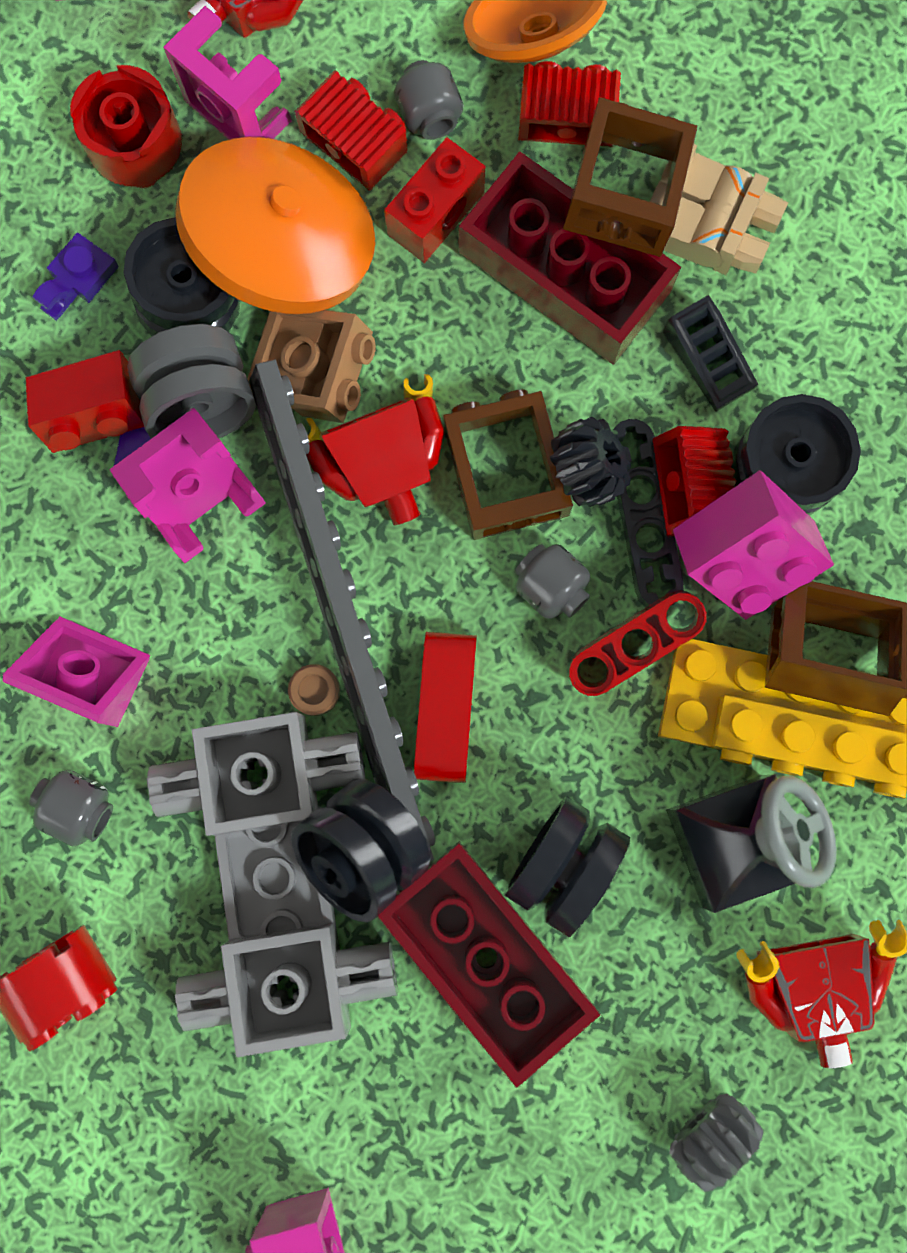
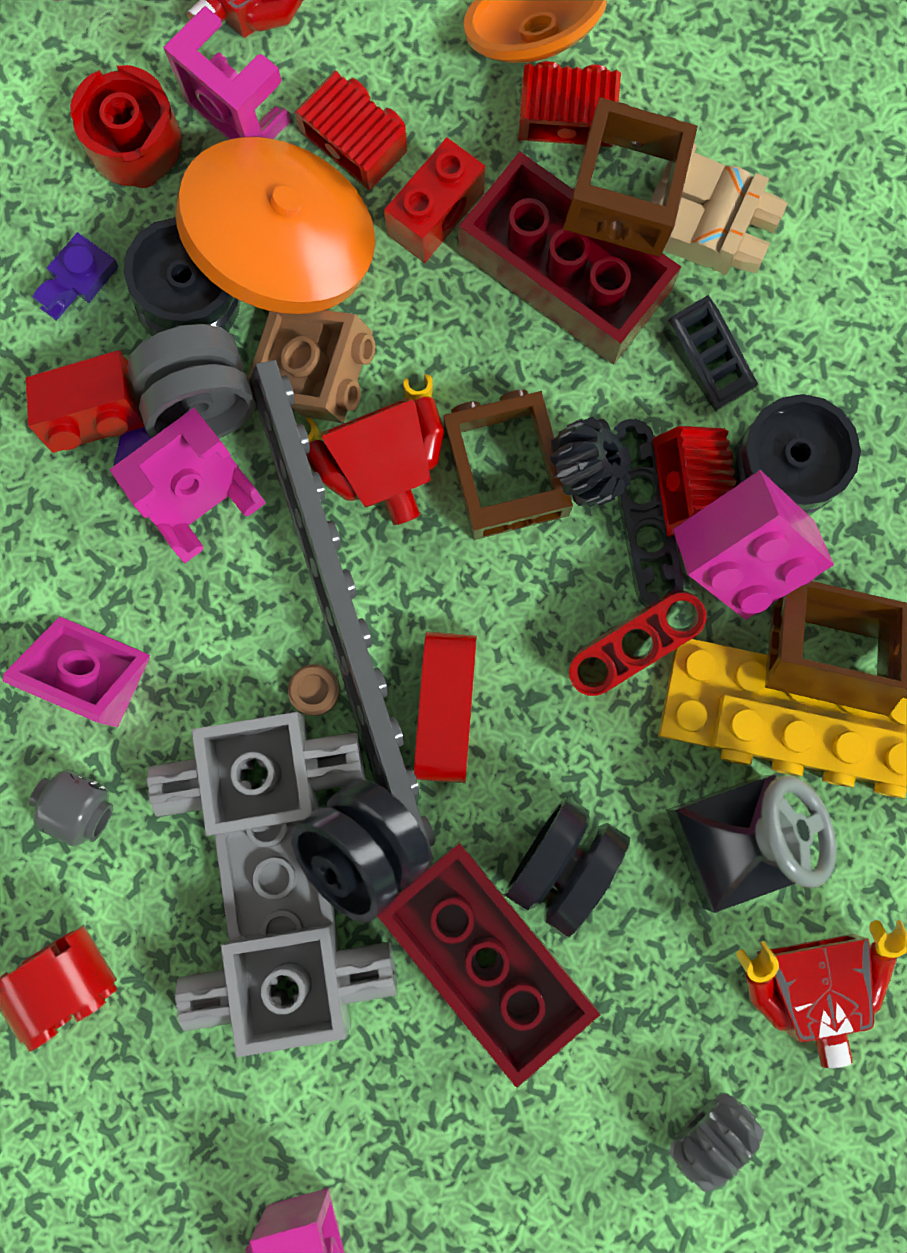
dark grey head [394,60,464,140] -> none
dark grey head [515,544,591,619] -> none

